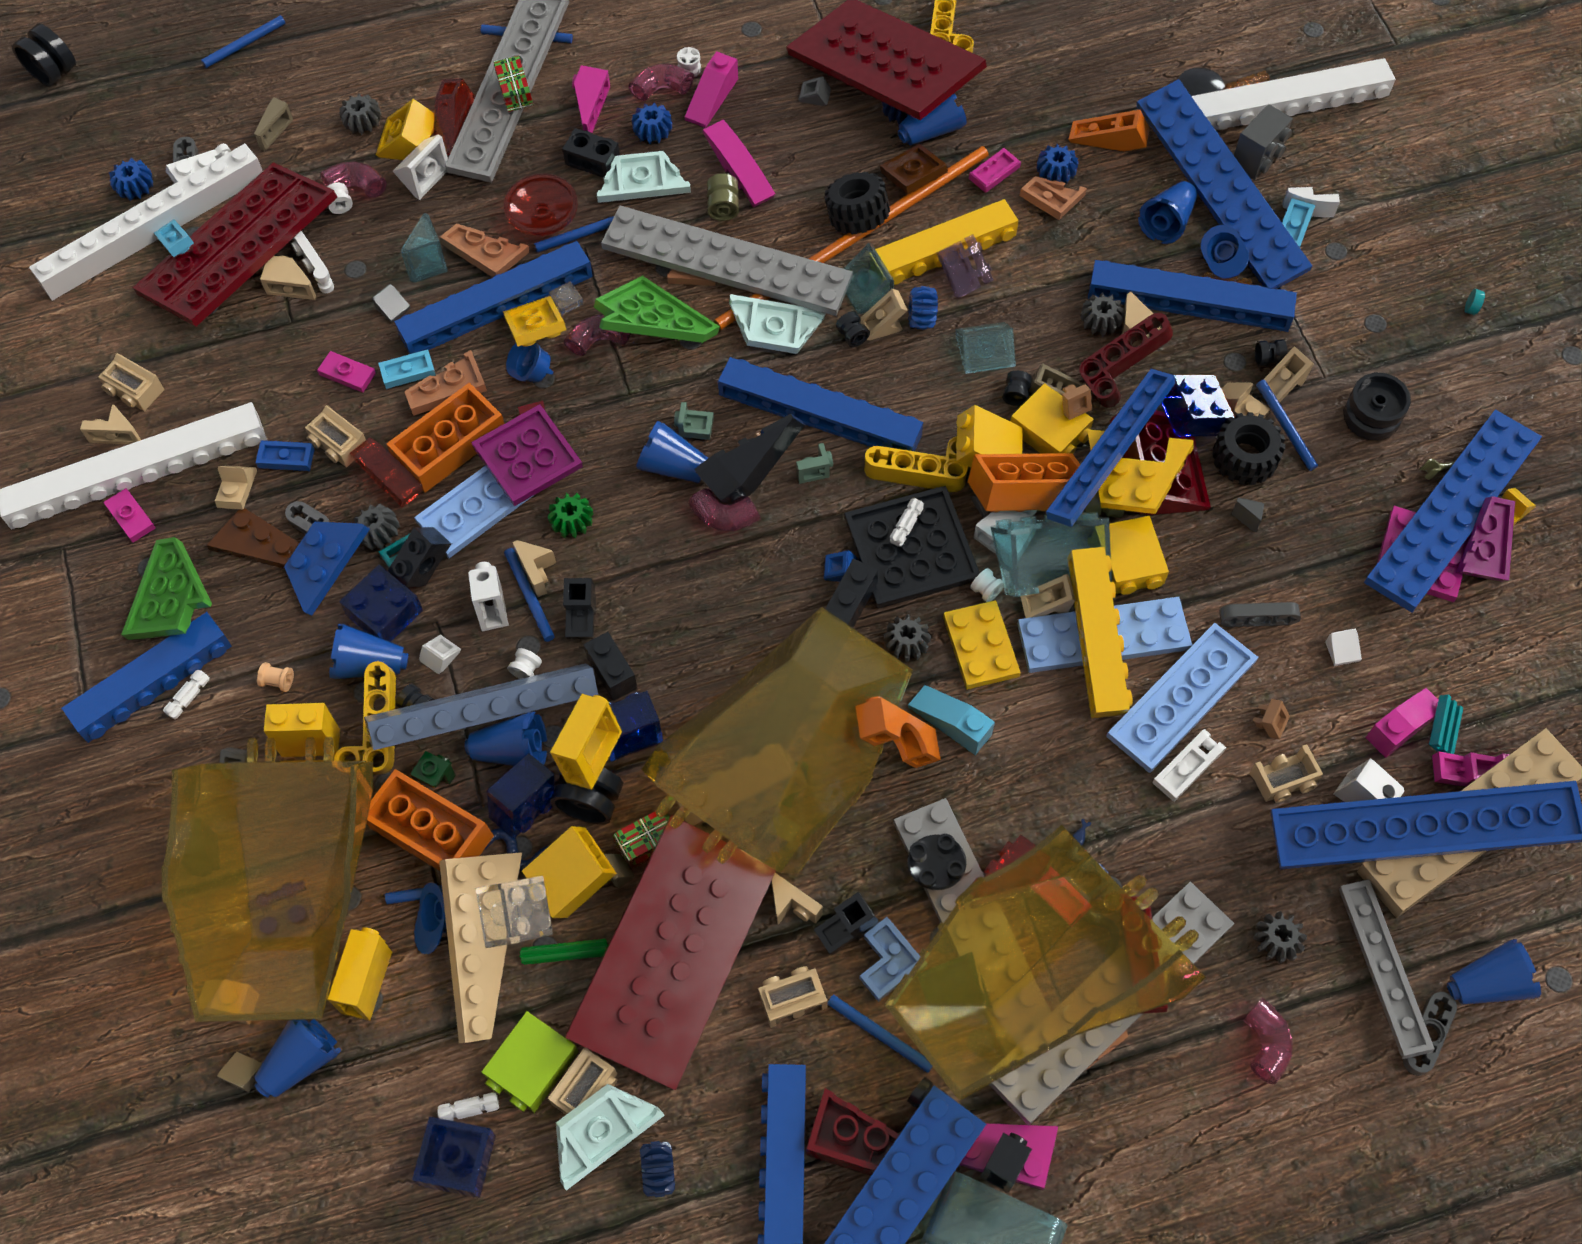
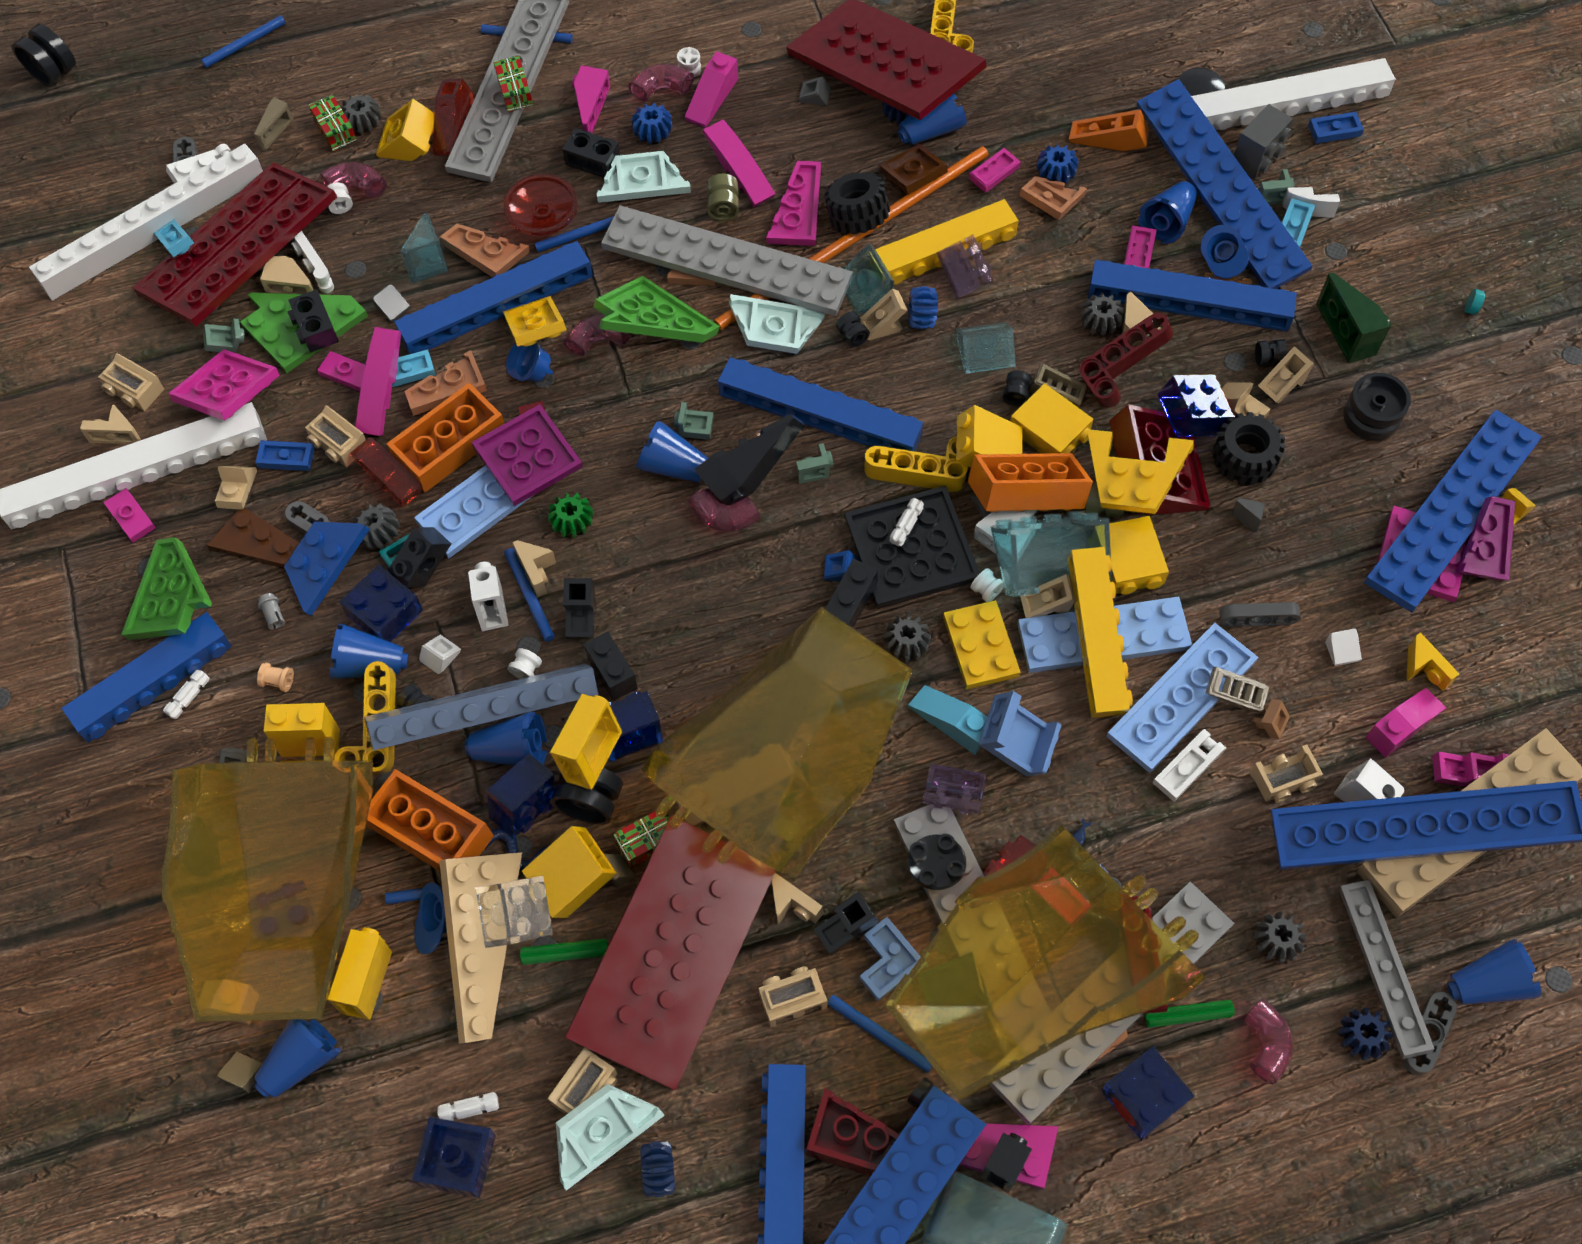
blue gear [109,158,153,201] -> none
white slope [393,135,448,200] -> none
dark green bracket [411,751,456,788] -> none
lime brick [482,1011,579,1113] -> none
clear plate [549,281,584,315] -> none
orange arch [855,697,941,768] -> none
blue plate [1046,369,1175,527] -> none
medium nougat tile [1062,384,1092,420] -> none
clear orange axle [1225,70,1270,89] -> none
blue bar [1256,379,1318,471] -> none
olive hand [1419,459,1455,480] -> none
teal tile [1429,694,1463,754] -> none
none -> dark pink plate [168,349,280,421]
none -> sand green bracket [203,318,244,353]
none -> bright green wing [240,293,368,374]
none -> light grey pin [257,593,286,630]
none -> black brick [287,289,339,353]
none -> piece [308,94,357,152]
none -> dark pink slope [356,327,401,436]
none -> dark pink wing [766,161,821,246]
none -> clear purple plate [923,763,987,815]
none -> medium blue panel [978,691,1061,777]
none -> clear blue brick [1101,1046,1195,1141]
none -> dark pink plate [1124,225,1157,268]
none -> green axle [1144,1000,1235,1028]
none -> dark tan slope [1205,667,1269,712]
none -> sand green bracket [1259,169,1294,205]
none -> blue plate [1308,112,1364,144]
none -> dark green slope [1316,272,1391,363]
none -> dark blue gear [1338,1007,1393,1061]
none -> yellow slope [1407,632,1459,691]

